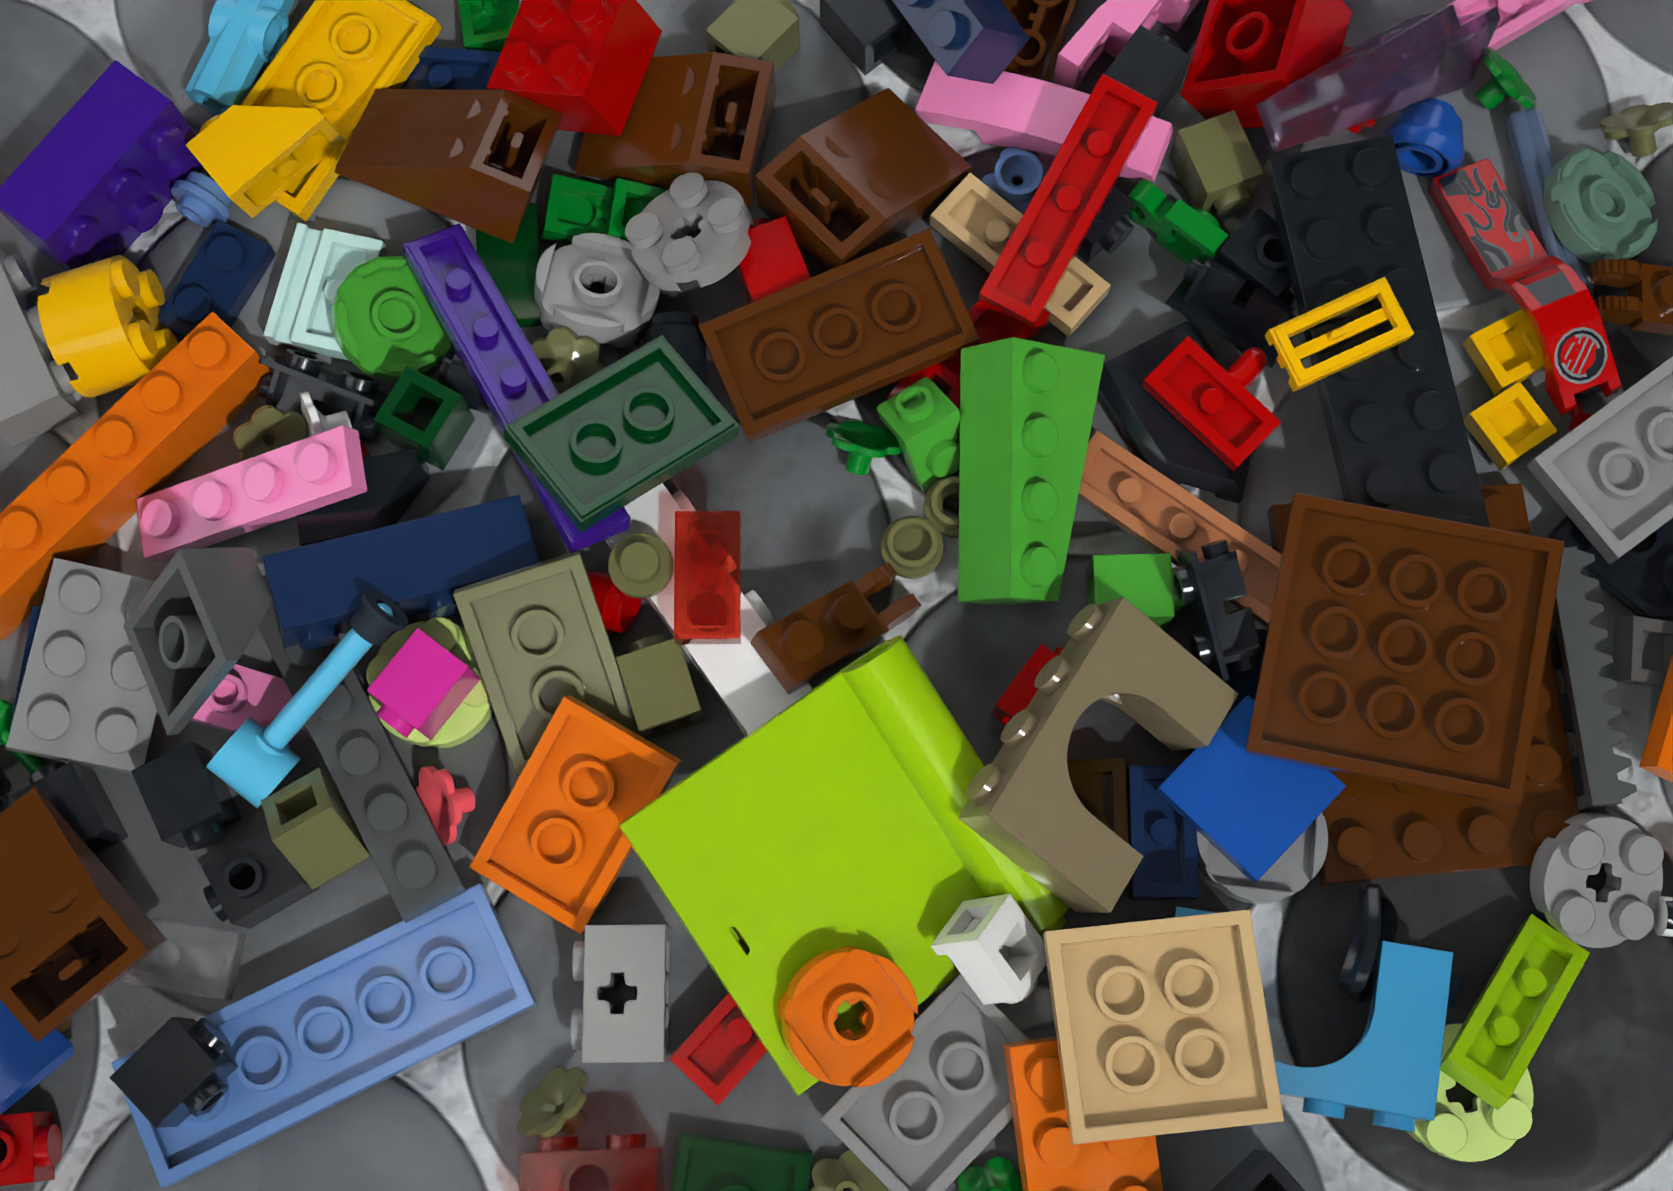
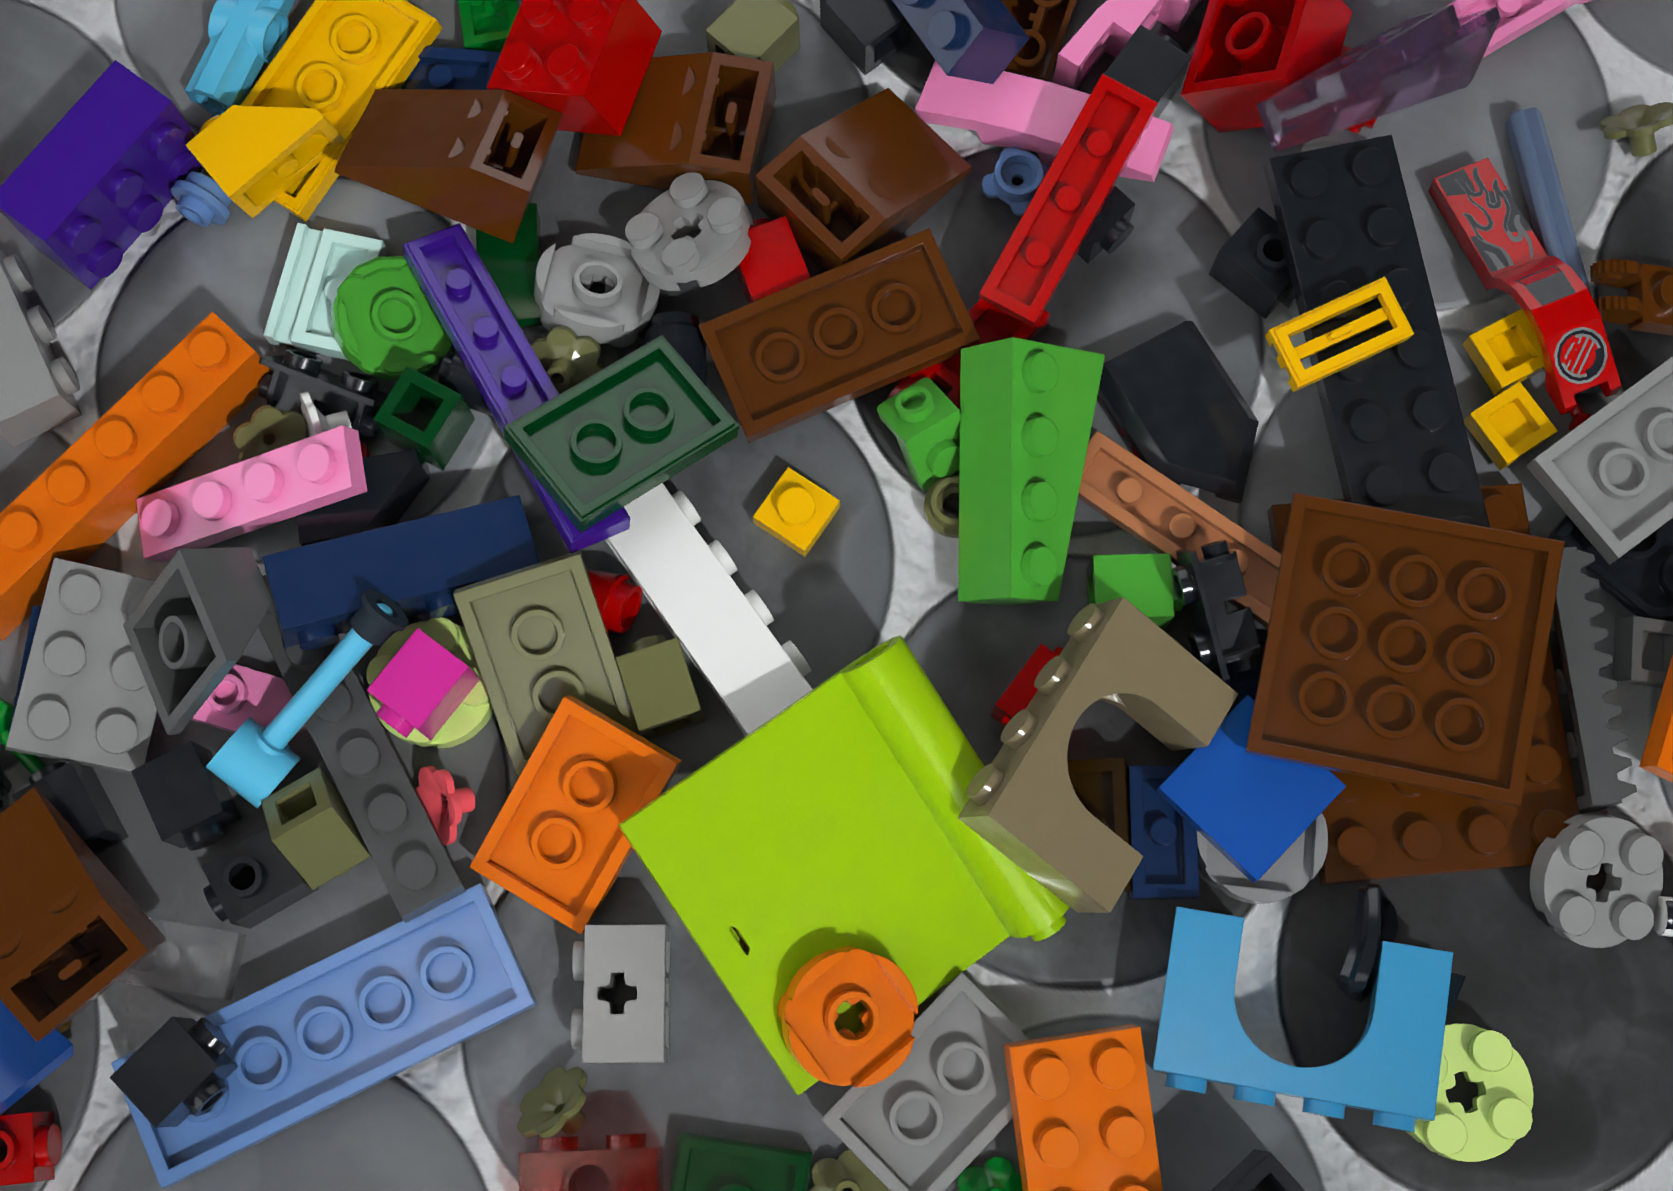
yellow brick [37,255,178,398] -> none
dark blue plate [158,220,276,340] -> none
green slope [541,174,667,244] -> none
olive plate [608,533,674,598] -> none
red plate [669,993,767,1105] -> none
clear red plate [674,510,741,645] -> none
reddish brown hinge [750,562,921,694] -> none
green plant [825,420,902,475] -> none
olive plate [881,516,944,579] -> none
tan plate [930,173,1111,337] -> none
white brick [931,893,1047,1005] -> none
tan plate [1043,909,1284,1145] -> none
green plate [1128,178,1228,266] -> none
red plate [1142,336,1281,472] -> none
black hinge [1166,256,1296,368] -> none
olive brick [1169,110,1264,217] -> none
blue cone [1382,98,1464,177] -> none
lime plate [1440,914,1590,1110] -> none
green plant [1475,48,1536,111] -> none
sand green tile [1543,147,1658,264] -> none
none -> yellow plate [753,467,840,557]

